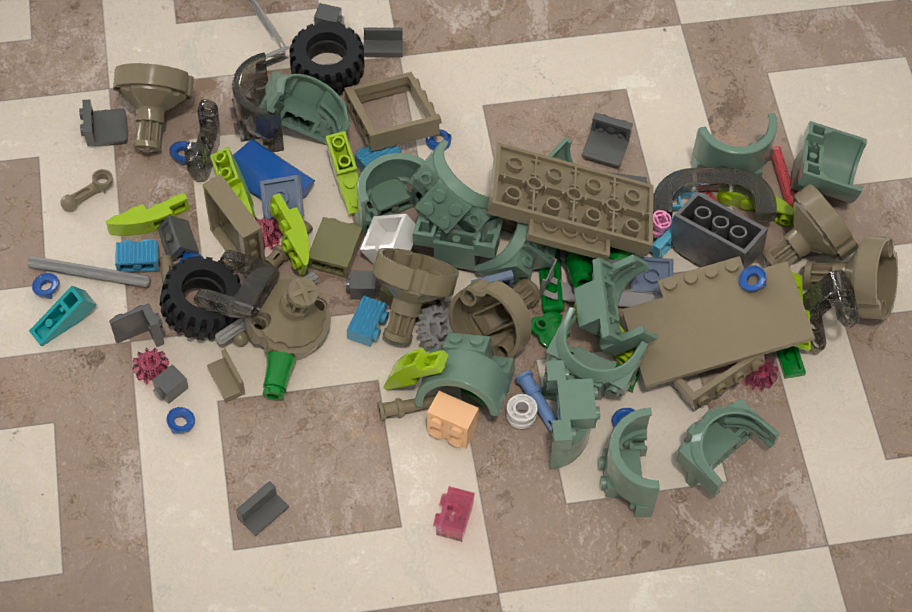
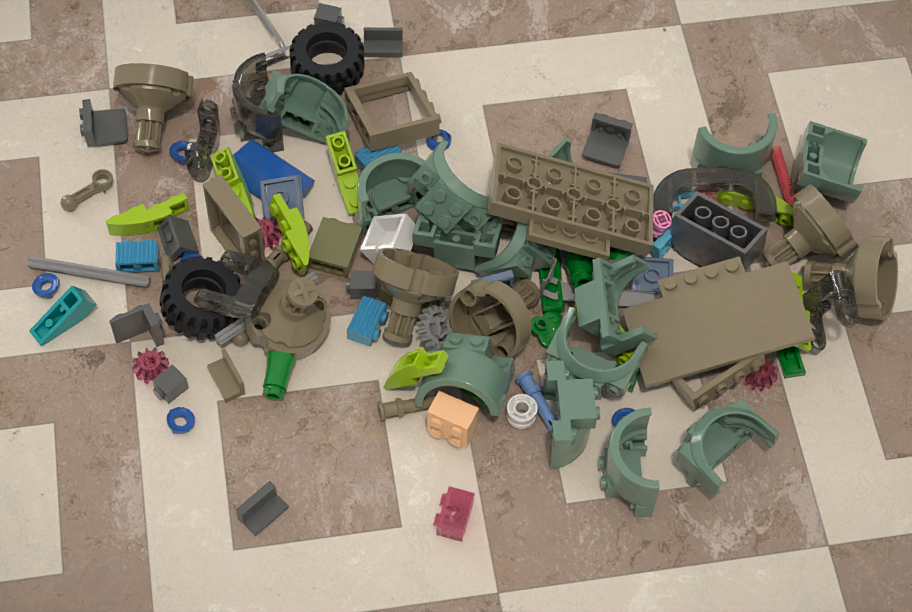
blue piece [739,265,767,292] -> none

